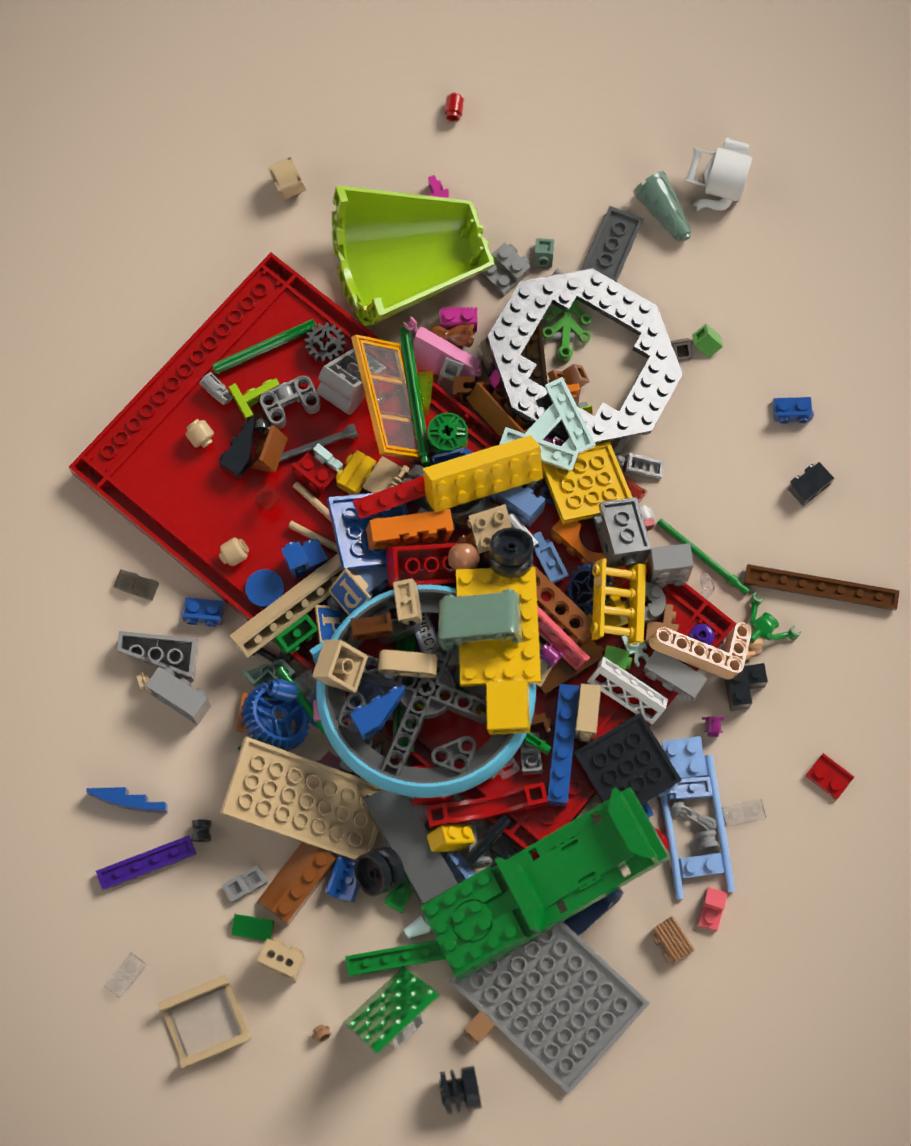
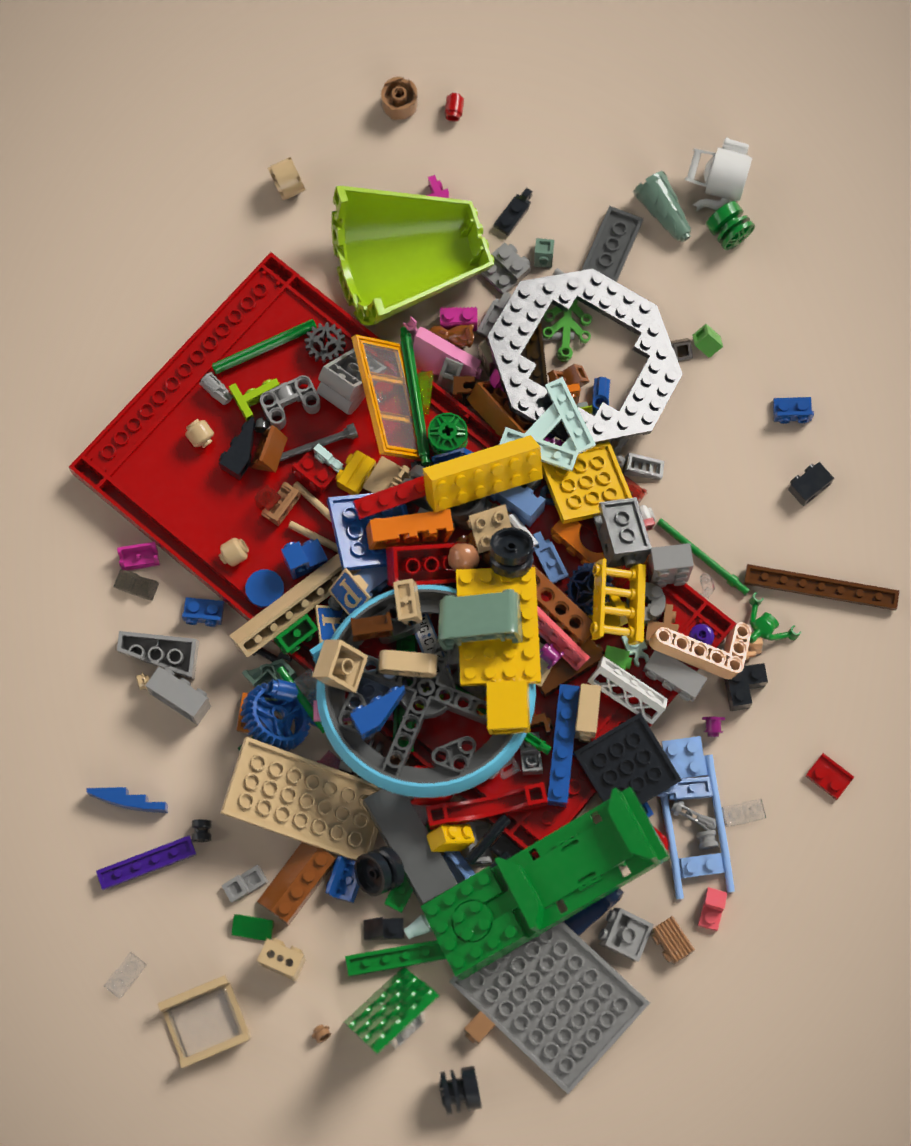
none -> dark pink hinge [117,542,160,572]
none -> medium nougat hinge [261,482,301,527]
none -> black slope [364,917,404,940]
none -> medium nougat brick [381,77,418,120]
none -> light grey hinge [476,291,511,338]
none -> black hinge [494,187,533,236]
none -> blue piece [592,377,611,416]
none -> light grey plate [598,908,654,962]
none -> green wheel [706,201,755,250]

